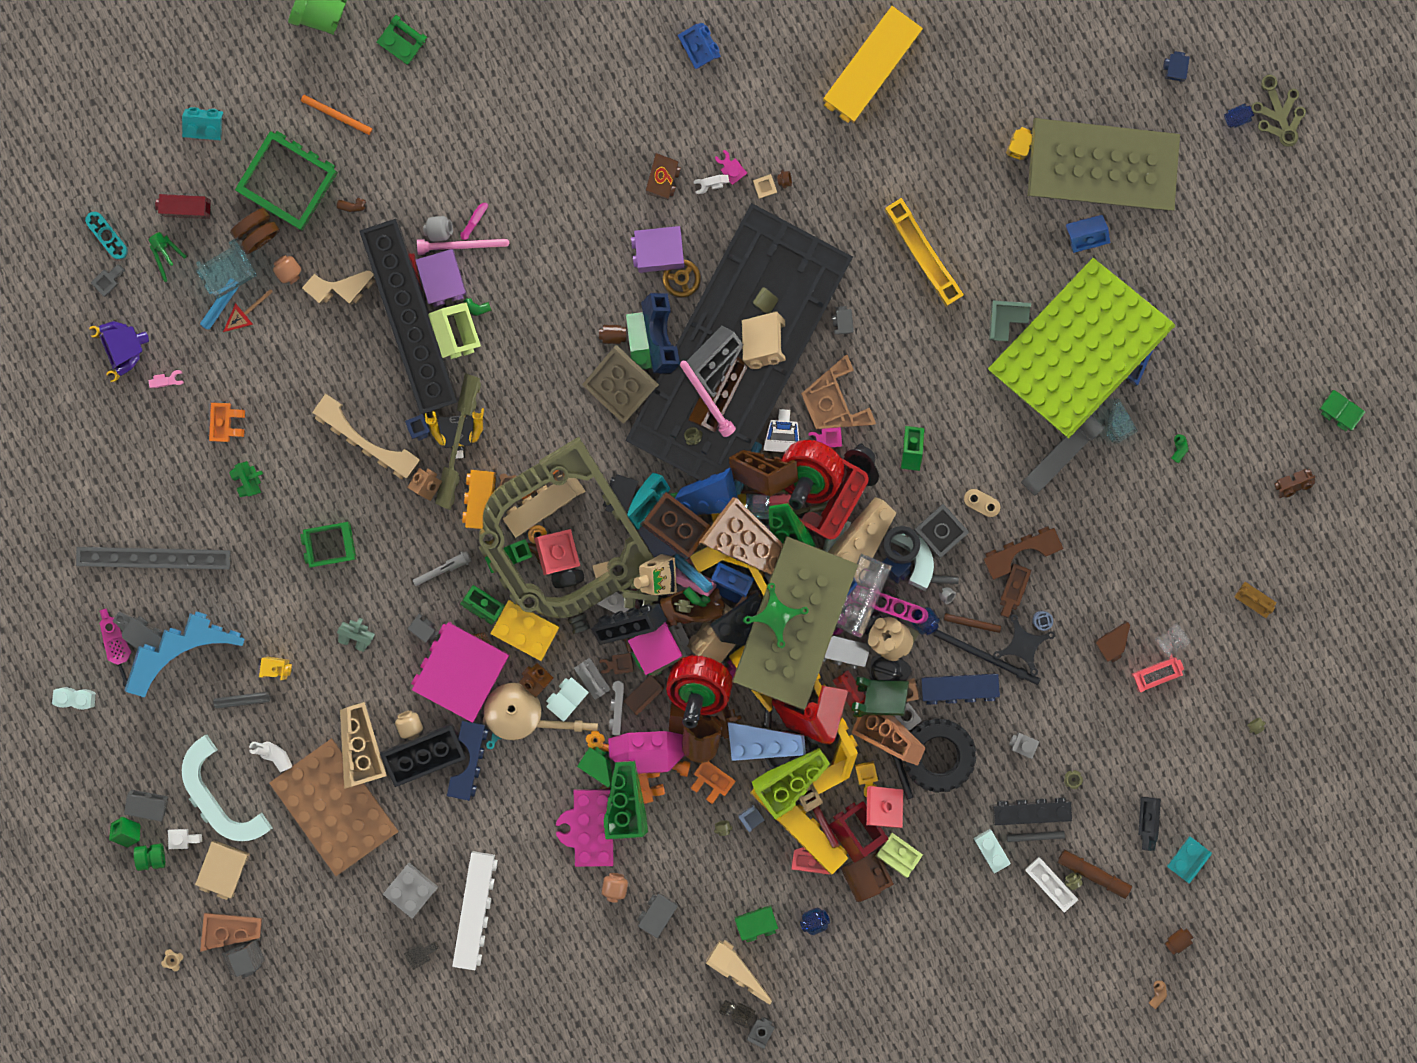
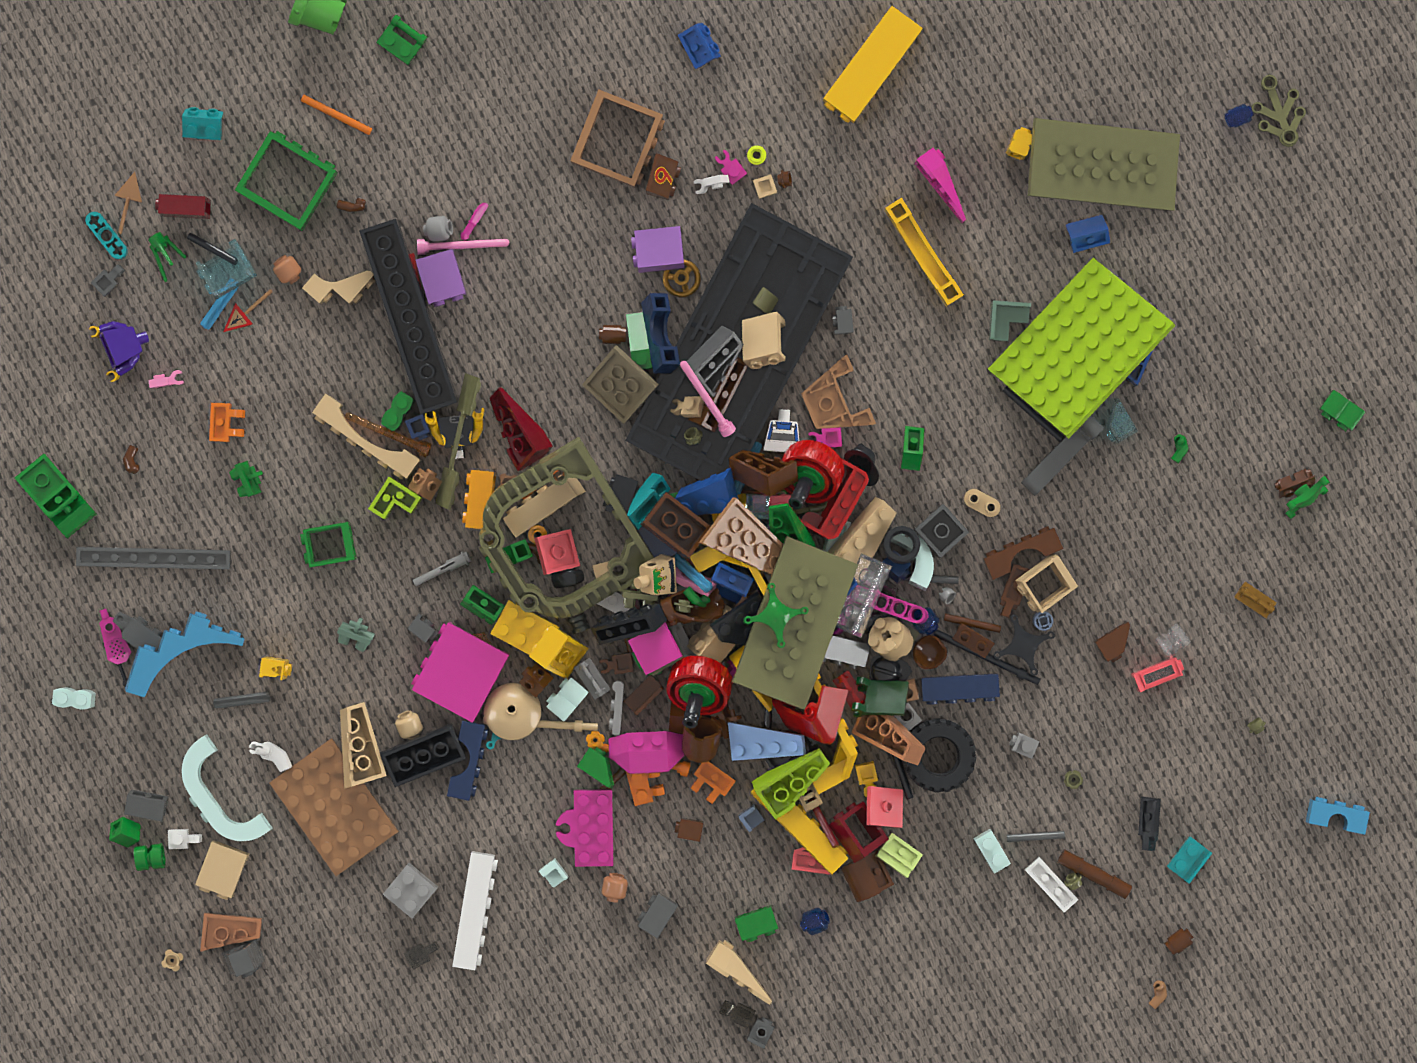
reddish brown wheel [230,208,280,255] -> none
yellowish green window [428,303,481,359] -> none
green arm [463,298,492,316] -> none
green wedge [604,761,648,839] -> none
olive plate [714,820,733,836] -> none
black brick [992,797,1072,826] -> none
dark blue brick [1163,51,1190,82] -> none
none -> green piece [15,453,97,539]
none -> medium nougat piece [114,172,142,234]
none -> reddish brown arm [123,445,139,474]
none -> black bar [187,233,238,265]
none -> clear orange piece [345,412,432,458]
none -> lime brick [368,477,423,519]
none -> green brick [381,391,415,432]
none -> dark red wedge [490,387,553,471]
none -> yellow slope [529,625,589,679]
none -> light aqua panel [539,858,569,887]
none -> medium nougat window [570,89,665,188]
none -> tan plate [670,396,704,417]
none -> reddish brown brick [674,817,704,842]
none -> neon yellow plate [747,146,766,165]
none -> reddish brown helmet [913,635,947,669]
none -> dark pink wedge [914,148,966,223]
none -> reddish brown hinge [952,624,995,658]
none -> black bar [1002,386,1064,442]
none -> tan window [1015,554,1078,613]
none -> green piece [1286,476,1330,519]
none -> dark azure arch [1306,797,1370,835]

